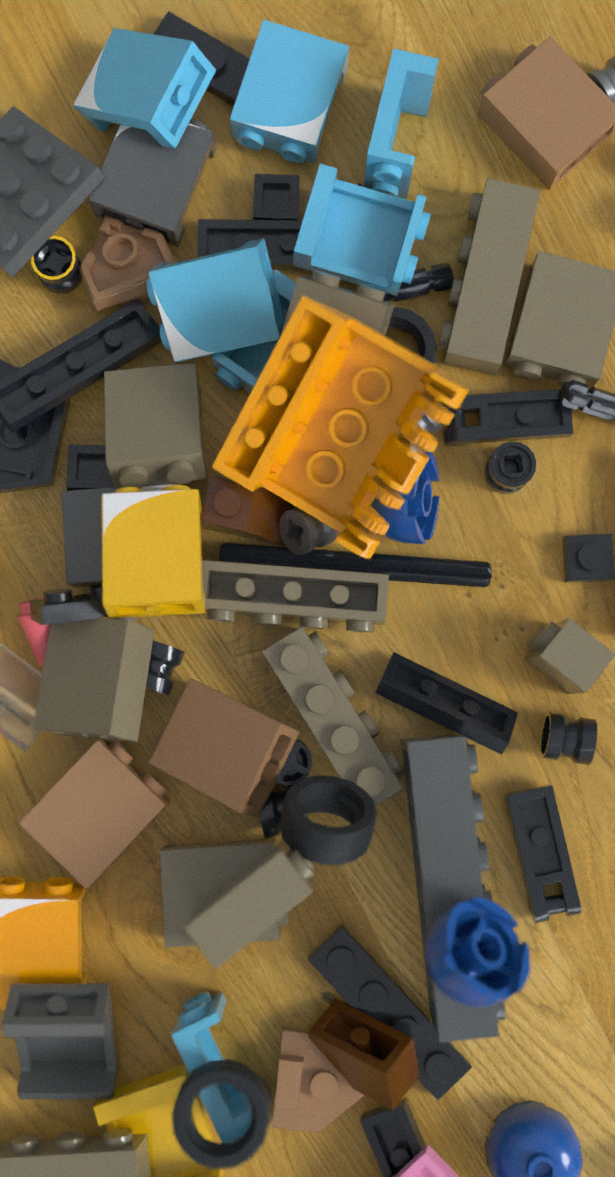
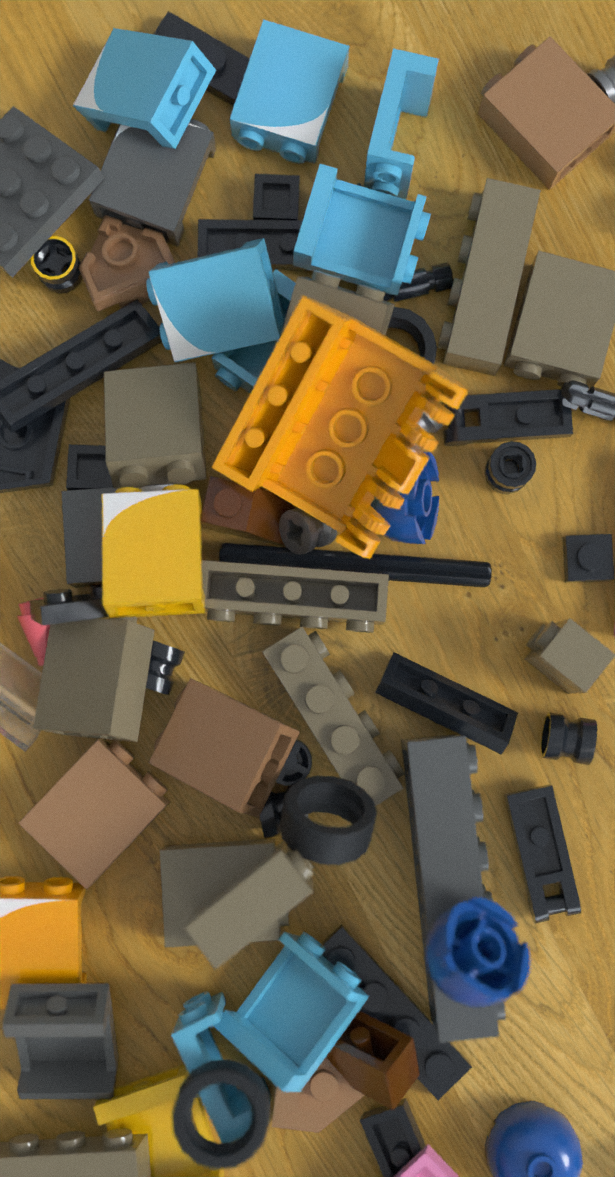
none -> medium azure panel [213,931,369,1092]

